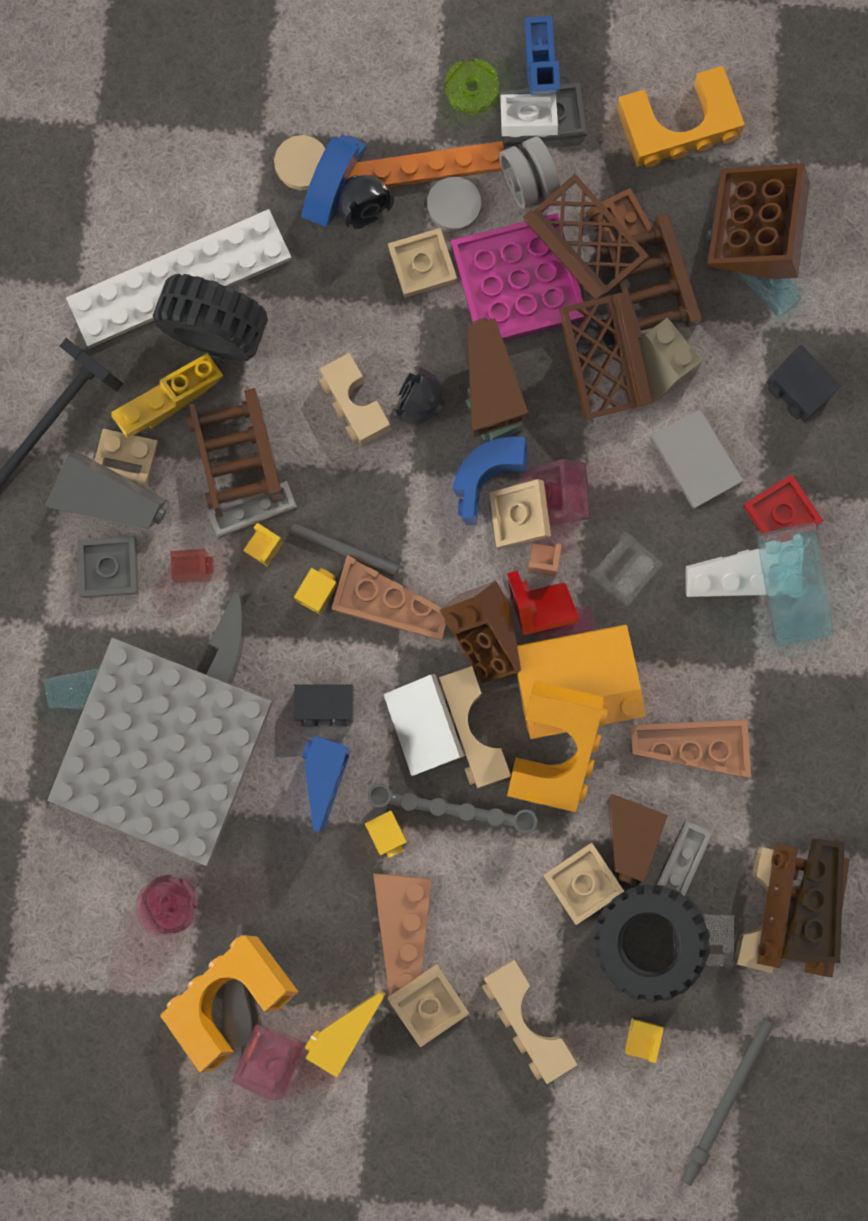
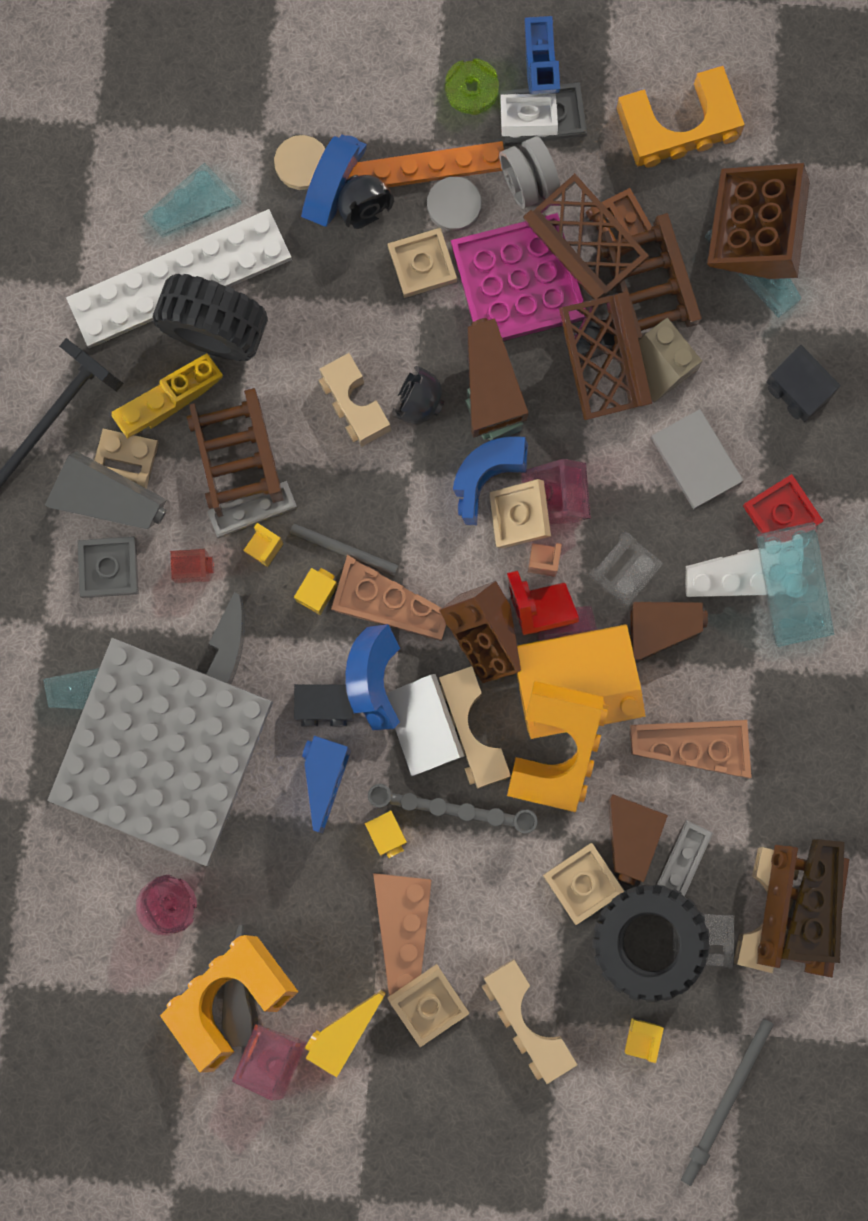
none -> clear light blue wing [143,163,242,238]
none -> blue arch [346,624,400,730]
none -> reddish brown slope [630,602,708,663]

